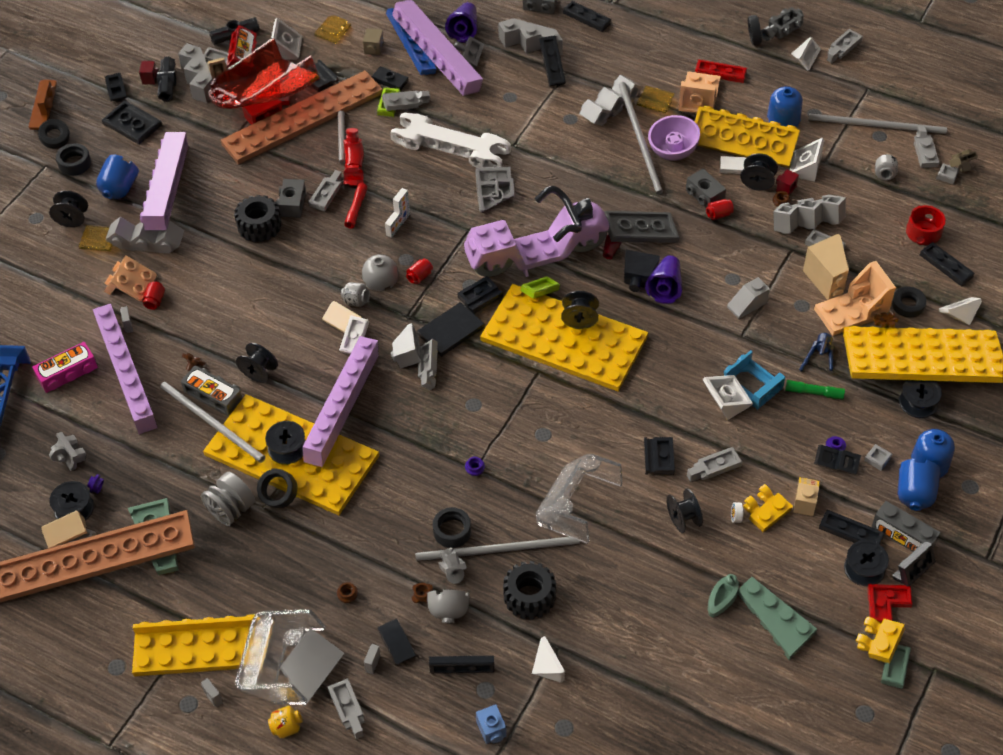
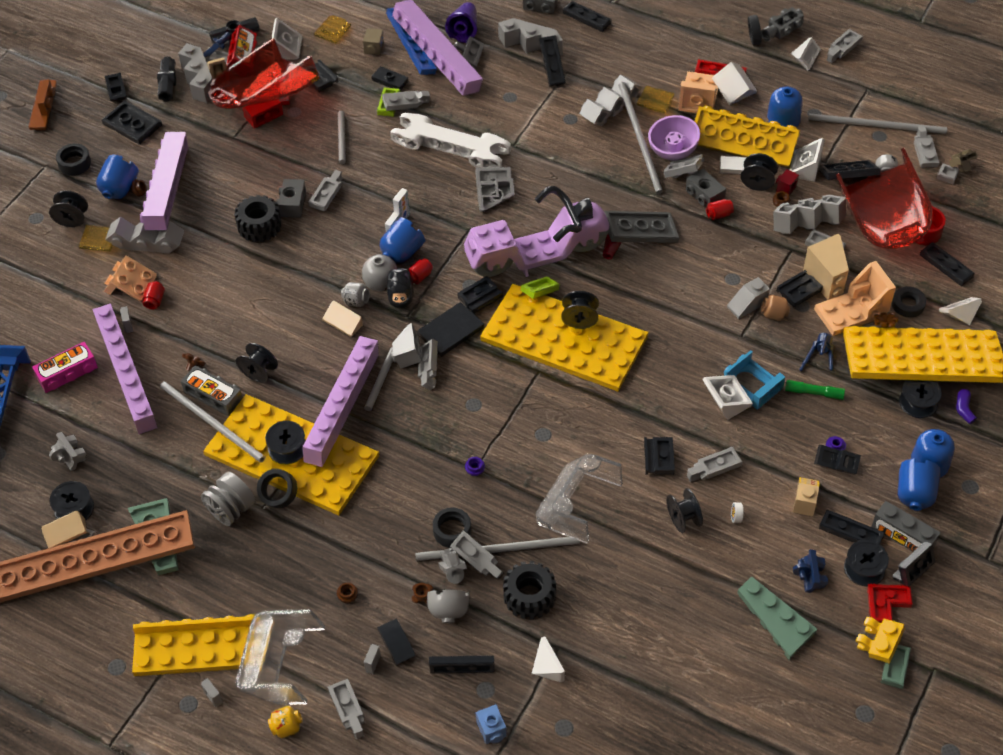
black tyre [38,119,70,149] -> none
dark purple plate [87,474,104,494] -> none
dark red plate [139,61,159,85] -> none
nougat plate [221,71,383,164] -> none
light grey slope [280,628,344,707] -> none
white plate [339,316,369,354] -> none
red piece [343,128,364,186] -> none
red piece [344,183,368,229] -> none
black torso [624,250,660,292] -> none
dark purple cone [645,255,683,304] -> none
sand green arm [708,574,739,617] -> none
yellow plate [743,484,793,533] -> none
light grey tile [864,444,893,471] -> none
none -> reddish brown plate [131,179,147,197]
none -> dark blue piece [203,32,231,57]
none -> light grey bar [364,347,393,411]
none -> blue cylinder [379,217,426,264]
none -> black piece [387,268,414,308]
none -> light grey hinge [450,530,503,579]
none -> light grey plate [663,155,705,178]
none -> white slope [712,62,757,105]
none -> medium nougat head [761,295,790,321]
none -> black plate [776,270,823,308]
none -> dark blue hips [793,549,828,593]
none -> black tile [819,160,880,180]
none -> clear red windscreen [836,148,933,249]
none -> dark purple arm [956,389,977,424]

